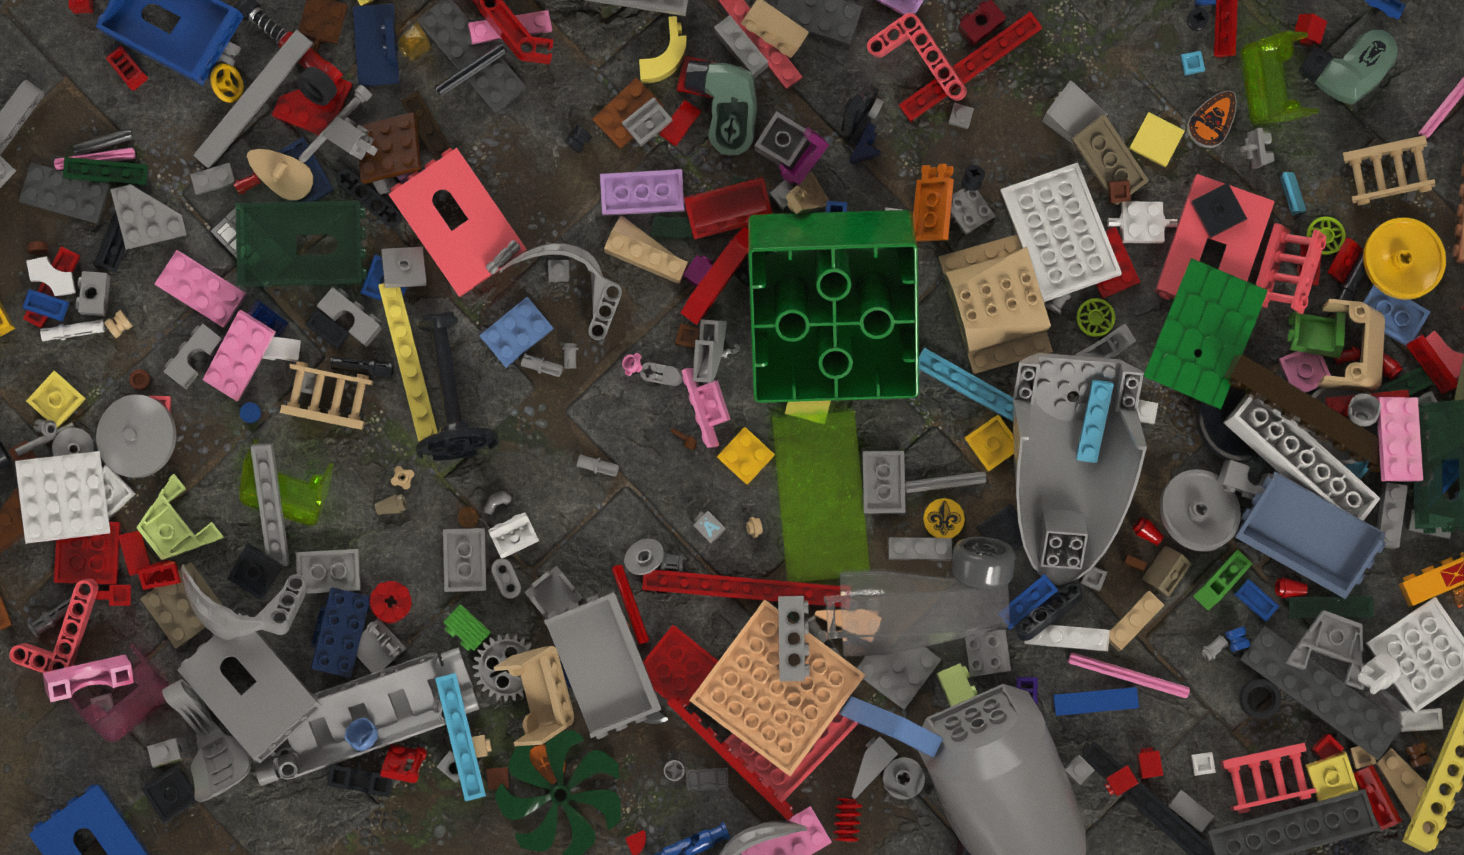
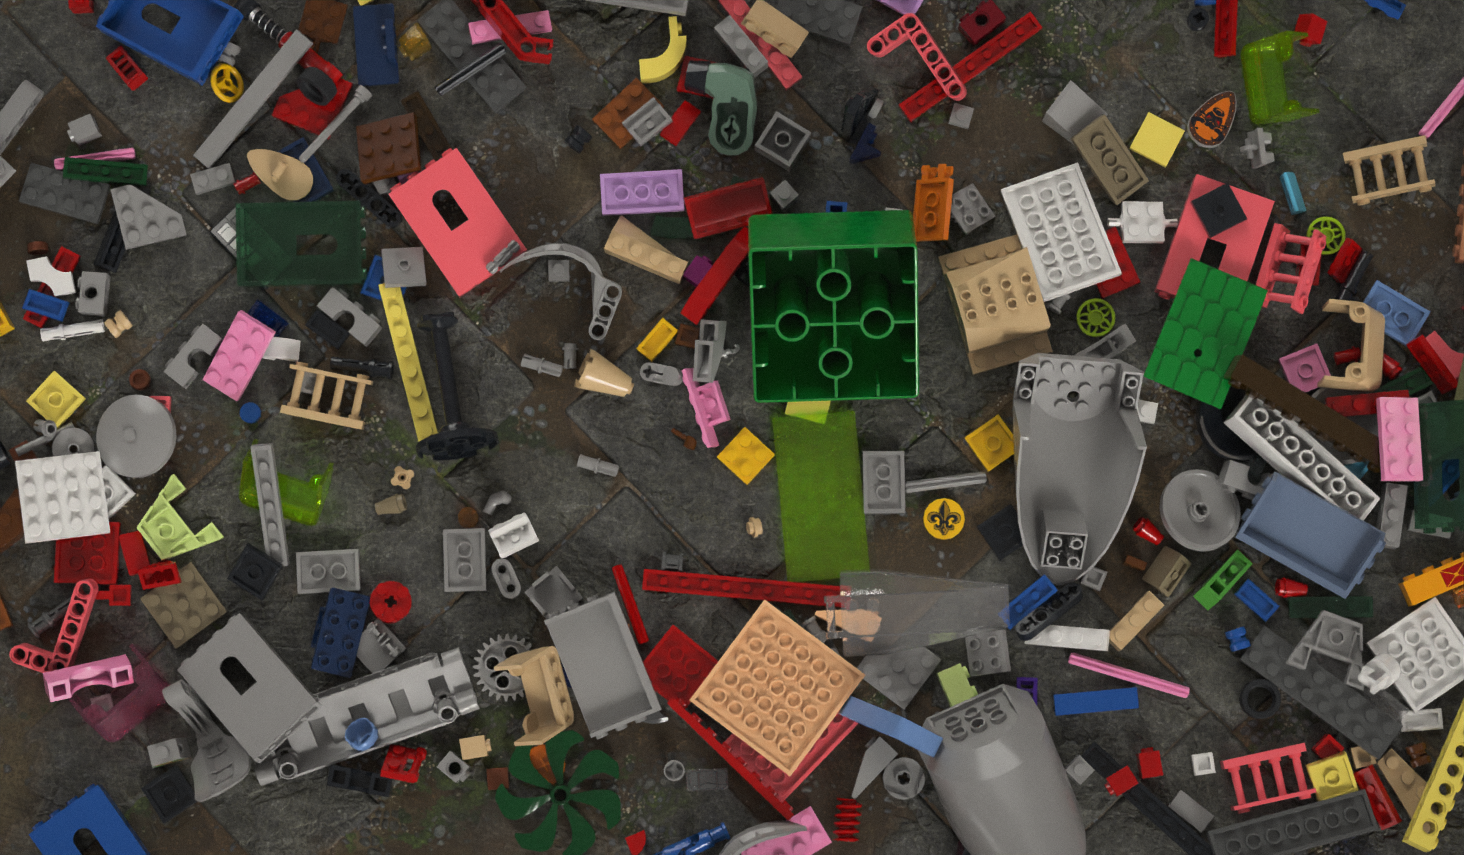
dark grey axle [73,128,133,156] -> none
bright pink plate [155,250,247,328] -> none
light grey piece [181,564,306,640] -> none
light grey hinge [324,116,378,160] -> none
medium azure plate [435,673,486,801] -> none
bright green brick [443,604,492,651] -> none
medium blue plate [479,297,554,368] -> none
bright pink plate [622,353,643,376] -> none
light grey dish [624,539,664,575] -> none
light grey brick [693,511,726,544] -> none
light grey brick [778,596,809,681] -> none
magenta panel [779,127,829,185] -> none
tan wing [785,171,829,214] -> none
light grey arch [888,537,952,561] -> none
medium azure plate [919,348,1013,422] -> none
dark grey wheel [951,537,1016,589] -> none
black wheel [961,165,985,191] -> none
medium azure plate [1076,379,1114,463] -> none
copper tile [1107,180,1131,203] -> none
medium azure tile [1180,51,1205,76] -> none
light grey pin [1201,635,1228,661] -> none
bright green panel [1287,310,1346,358] -> none
sand green piece [1299,30,1398,105] -> none
light grey hair [1348,393,1381,426] -> none
yellow dish [1363,218,1446,300] -> none
none -> light grey brick [67,114,102,146]
none -> tan cone [574,349,634,397]
none -> yellow tile [636,318,678,362]

